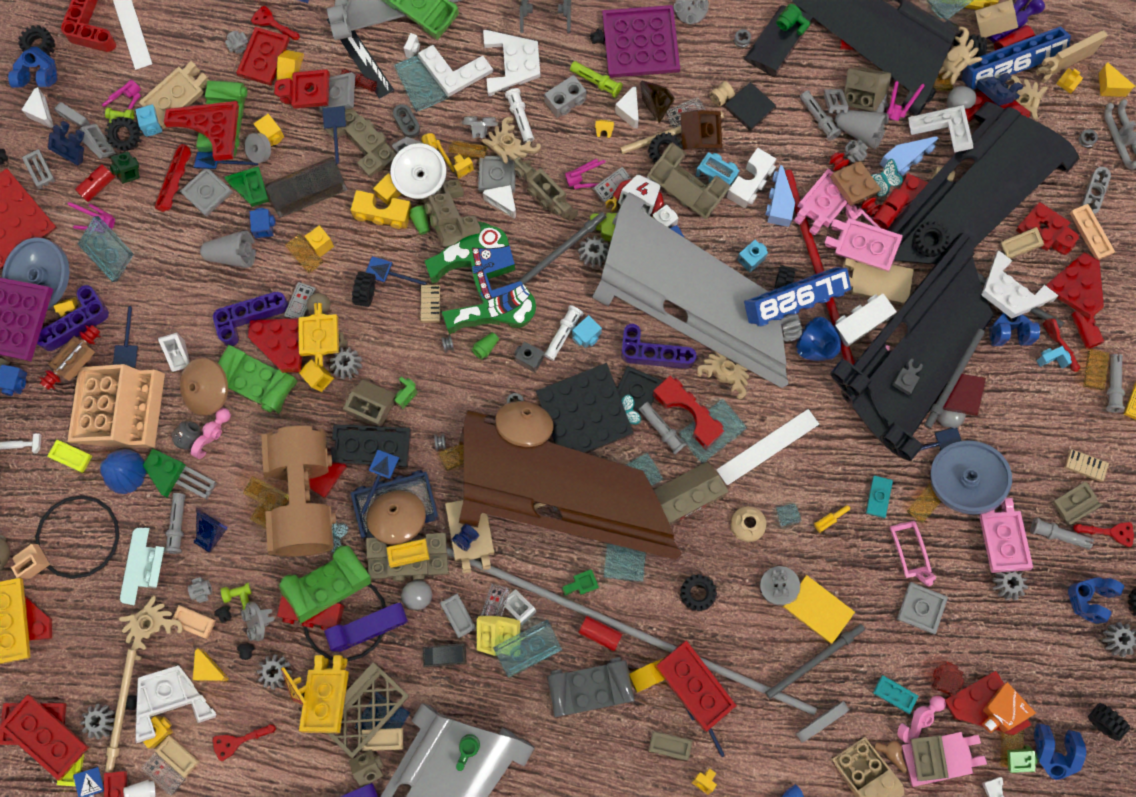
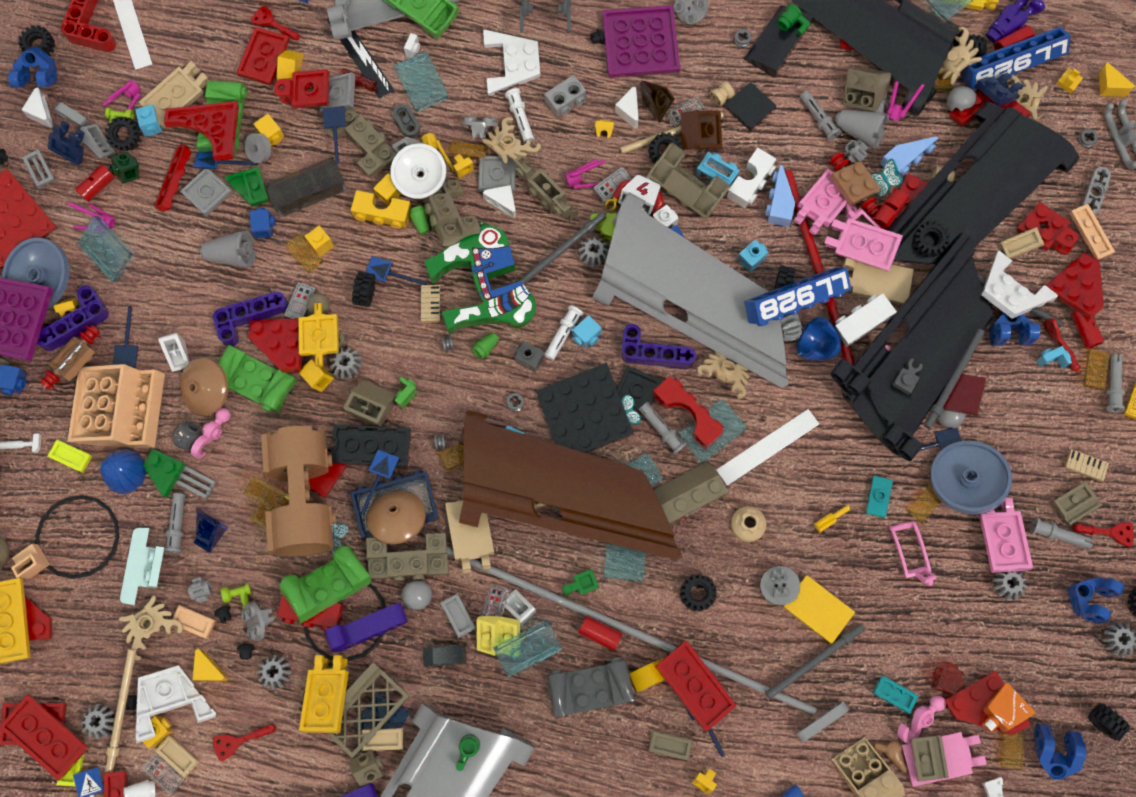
light grey gear [225,31,249,54] -> none
yellow piece [281,667,307,705] -> none
yellow tile [386,539,430,568] -> none
white plate [418,45,493,97] -> none
clear blue wheel [452,523,480,552] -> none
medium nougat dish [495,401,553,447] -> none
lime pin [570,61,623,98] -> none
clear light blue slope [776,503,802,527] -> none
light grey tile [824,89,848,113] -> none
light grey tile [896,582,948,635] -> none
white plate [908,105,973,152] -> none
tan slope [975,0,1018,37] -> none
bracket [1007,745,1038,773] -> none
tan tile [1036,30,1108,83] -> none

